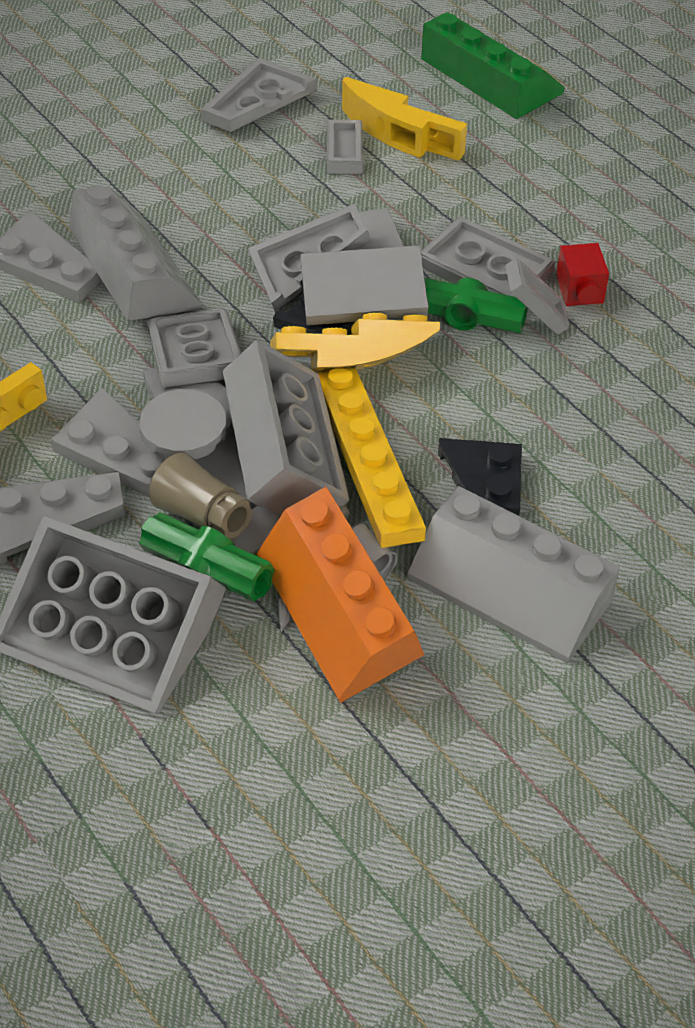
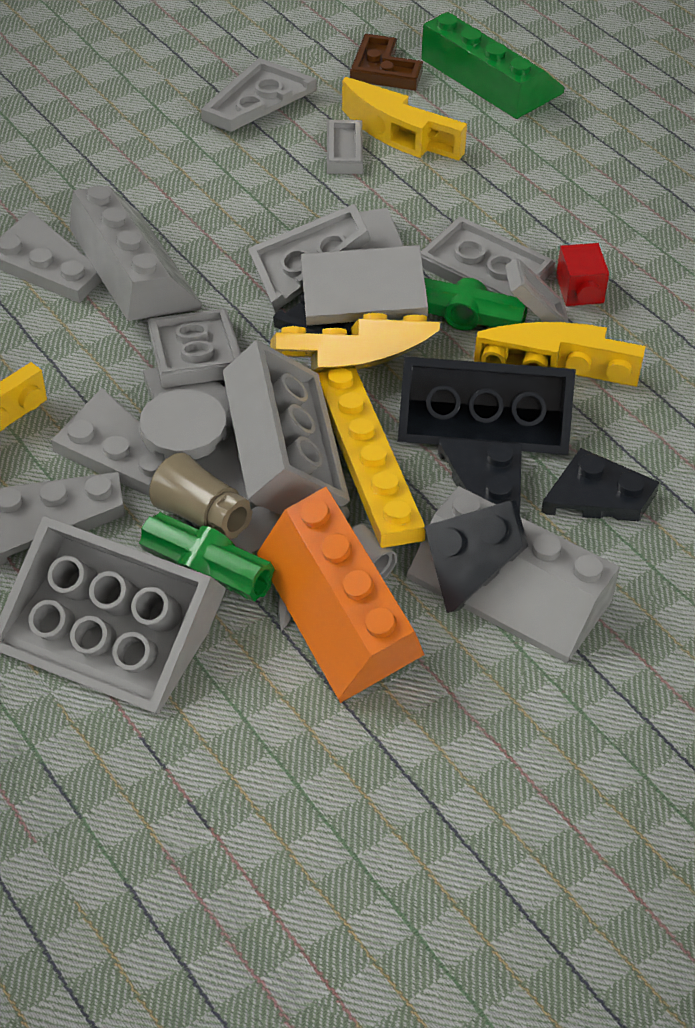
none -> reddish brown tile [350,34,423,91]
none -> black slope [397,356,576,455]
none -> black wing [424,500,528,613]
none -> yellow slope [474,322,646,387]
none -> black wing [541,448,660,522]

